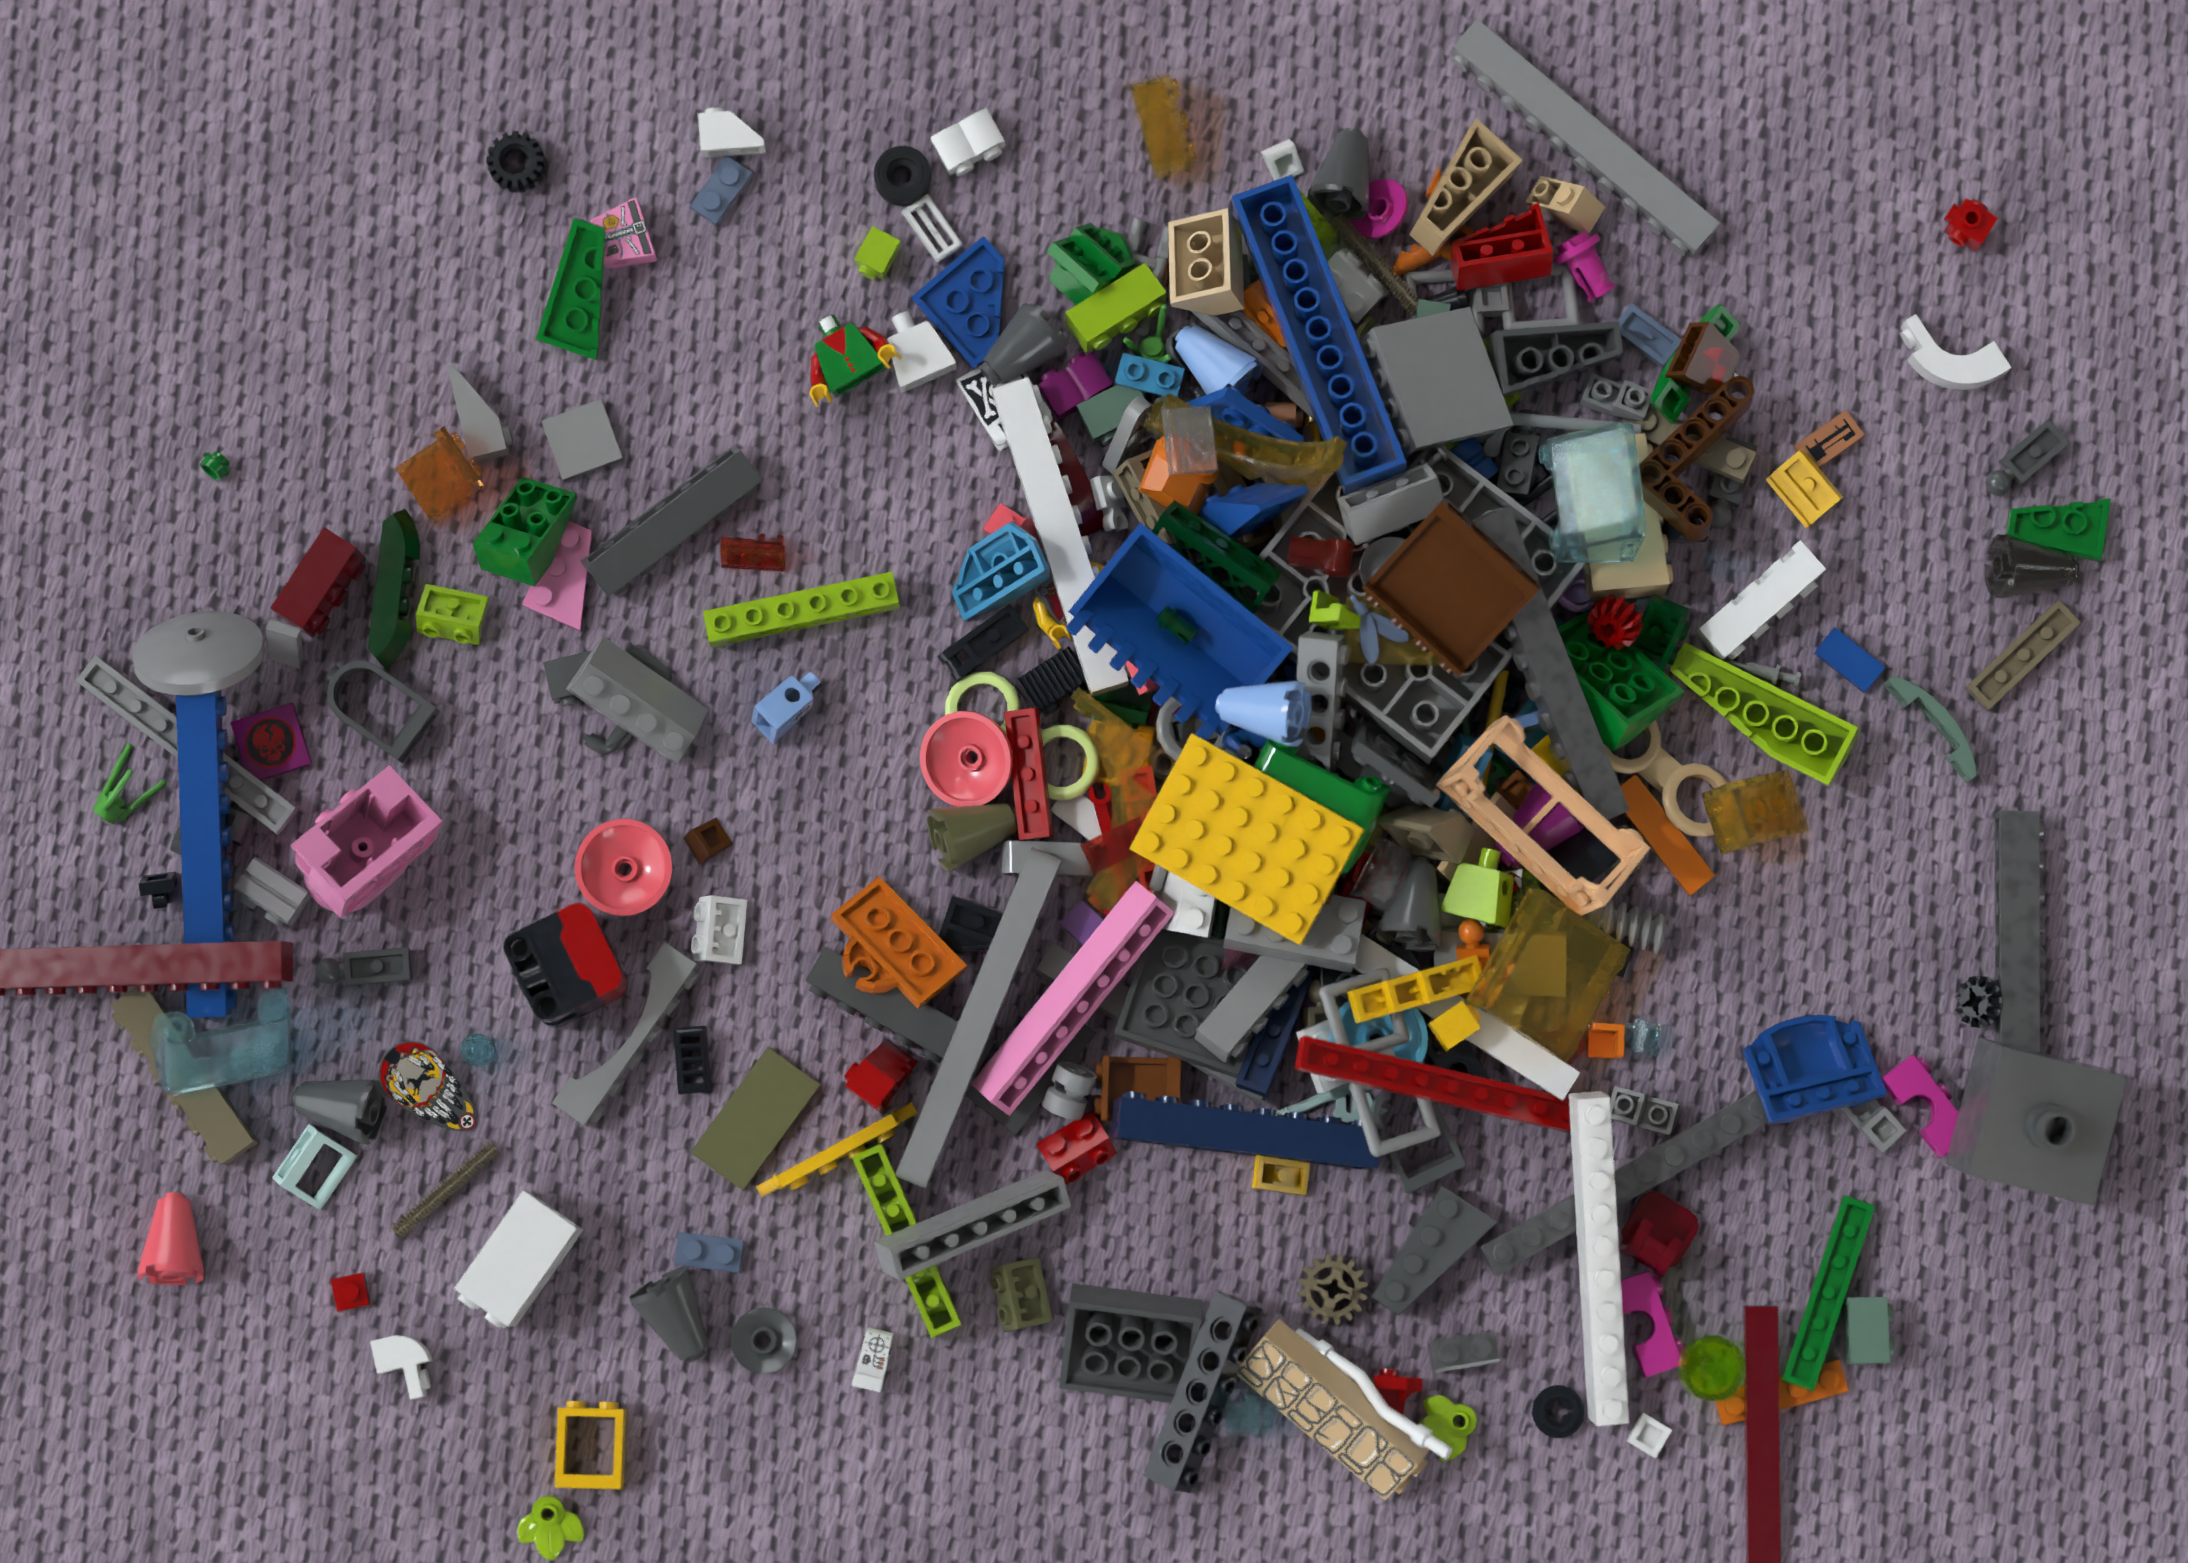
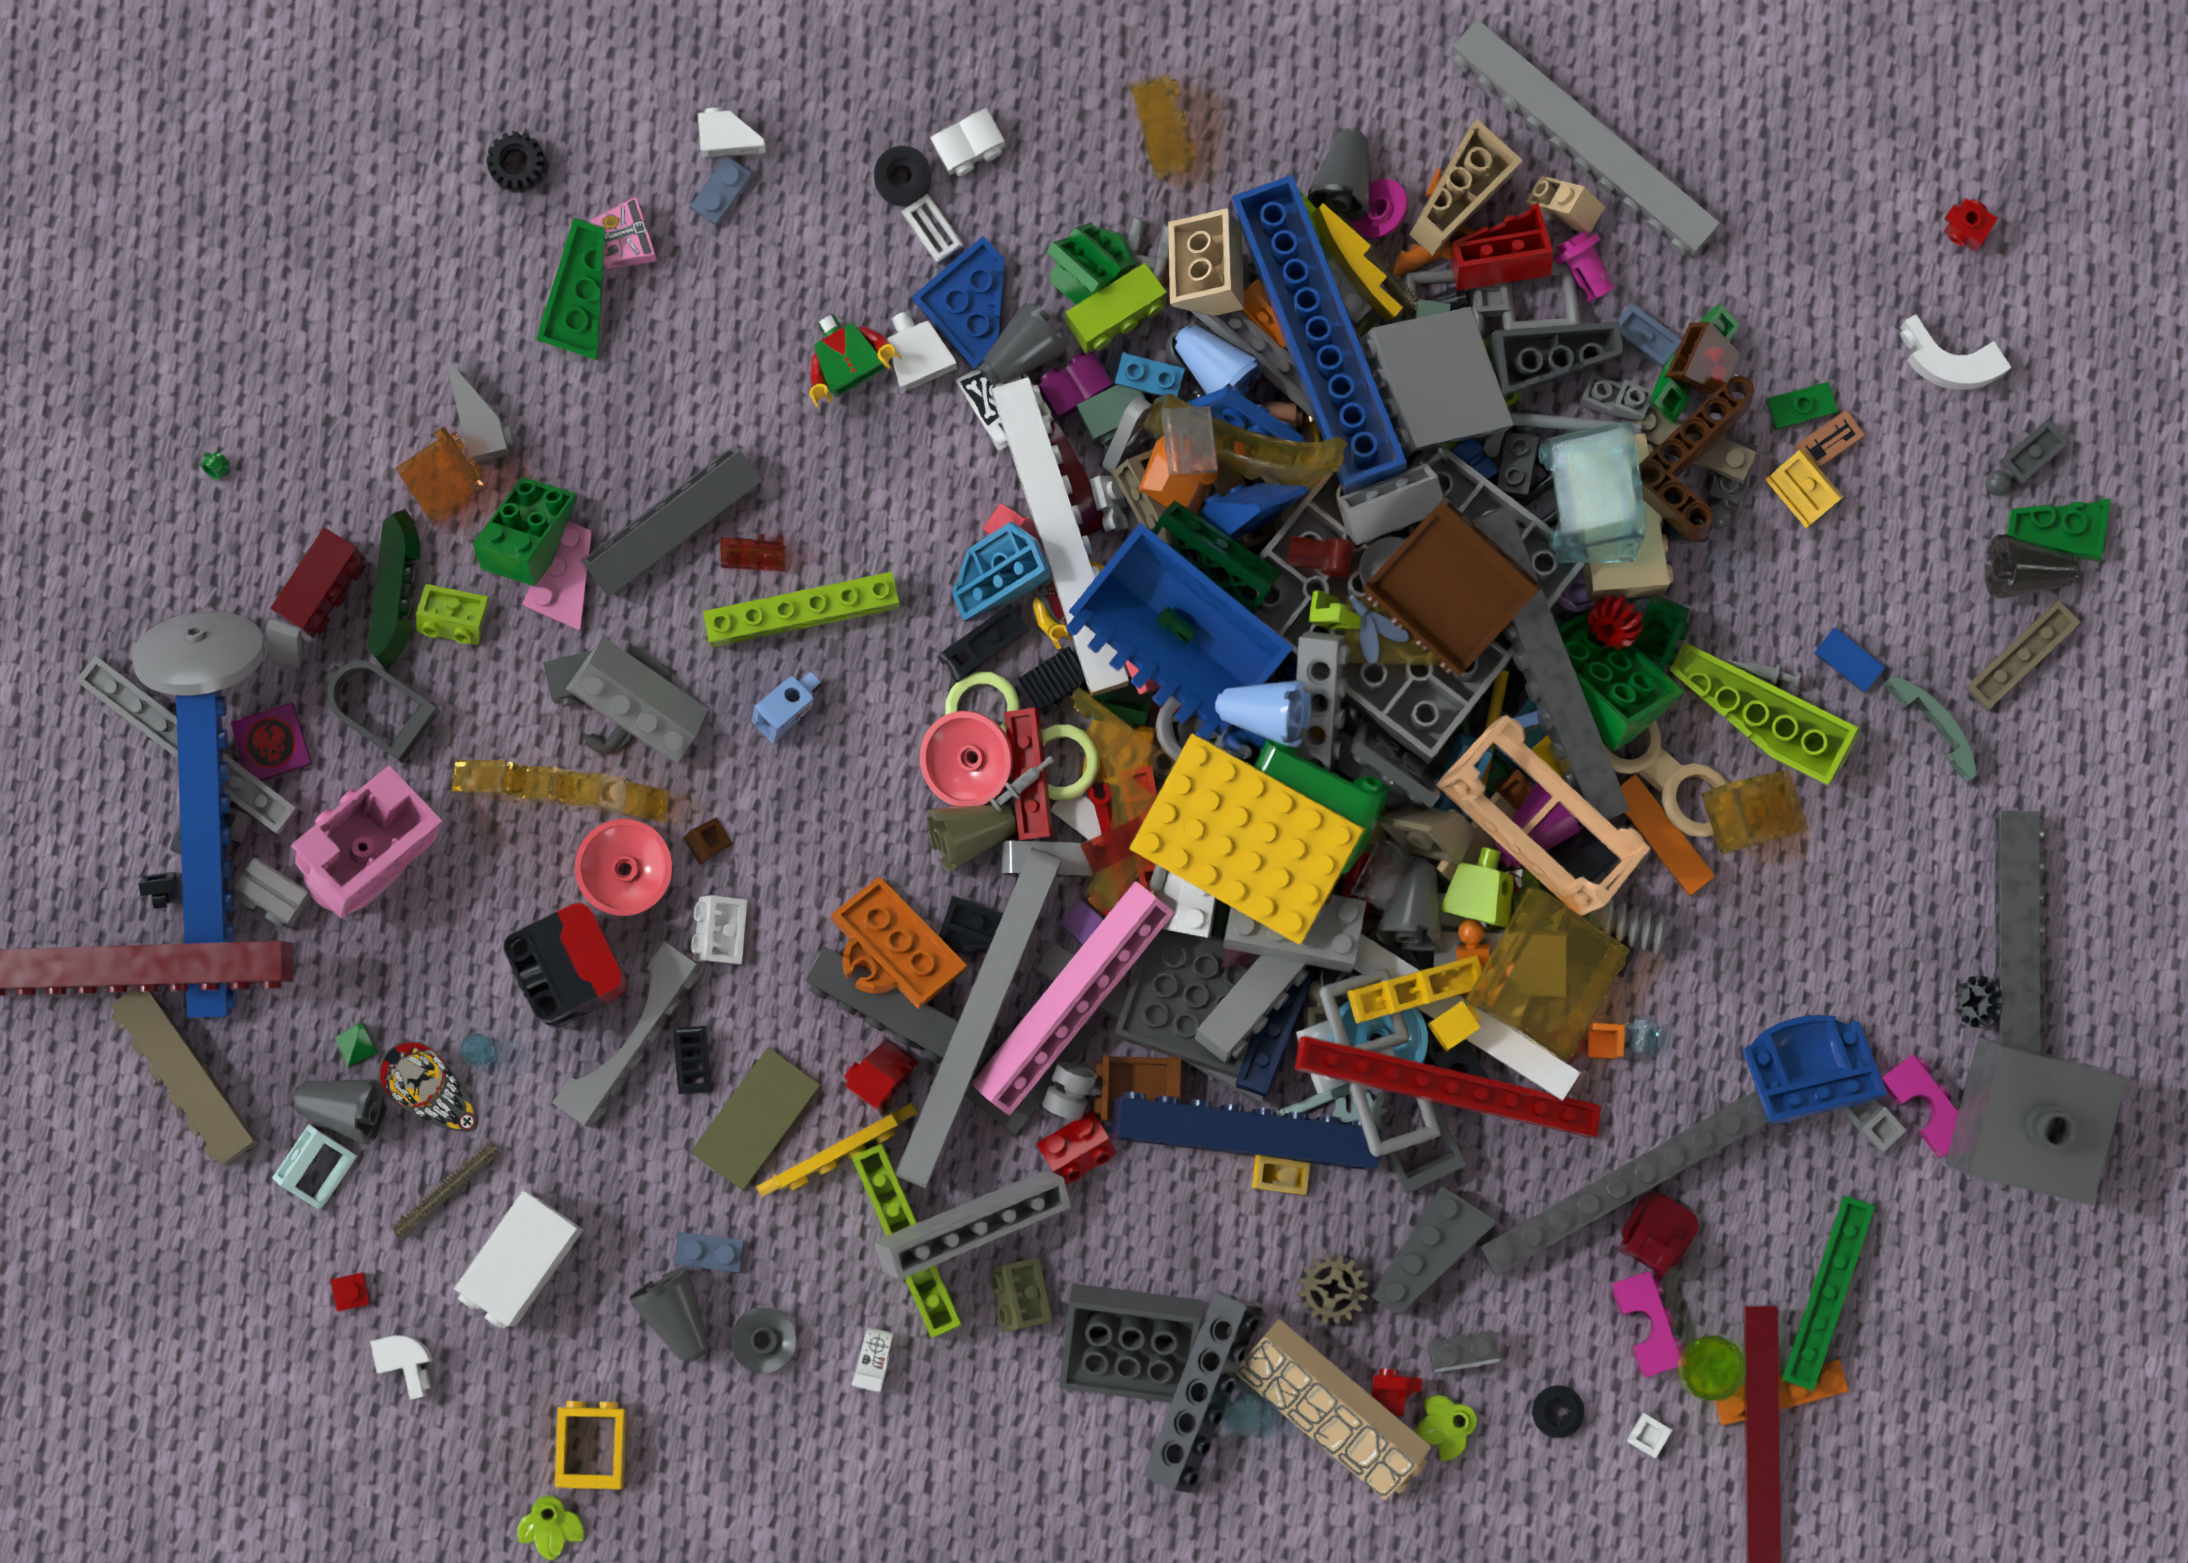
bright green plant [93,744,166,825] -> none
coral cone [137,1192,204,1285] -> none
clear light blue windscreen [149,988,291,1095] -> none
dark grey plate [316,947,412,986] -> none
light grey tile [541,399,624,482] -> none
lime brick [854,226,902,280] -> none
bright green plant [1123,304,1171,364] -> none
white slope [1261,139,1305,181] -> none
white bar [1296,1328,1453,1459] -> none
white brick [1569,1091,1629,1426] -> none
light grey slope [1610,1086,1681,1137] -> none
white wedge [1695,540,1826,661] -> none
sand green brick [1843,1297,1895,1364] -> none
none -> green slope [335,1022,378,1067]
none -> clear yellow arch [451,759,670,823]
none -> light grey piece [990,756,1054,812]
none -> yellow slope [1312,203,1403,323]
none -> green plate [1766,381,1838,430]

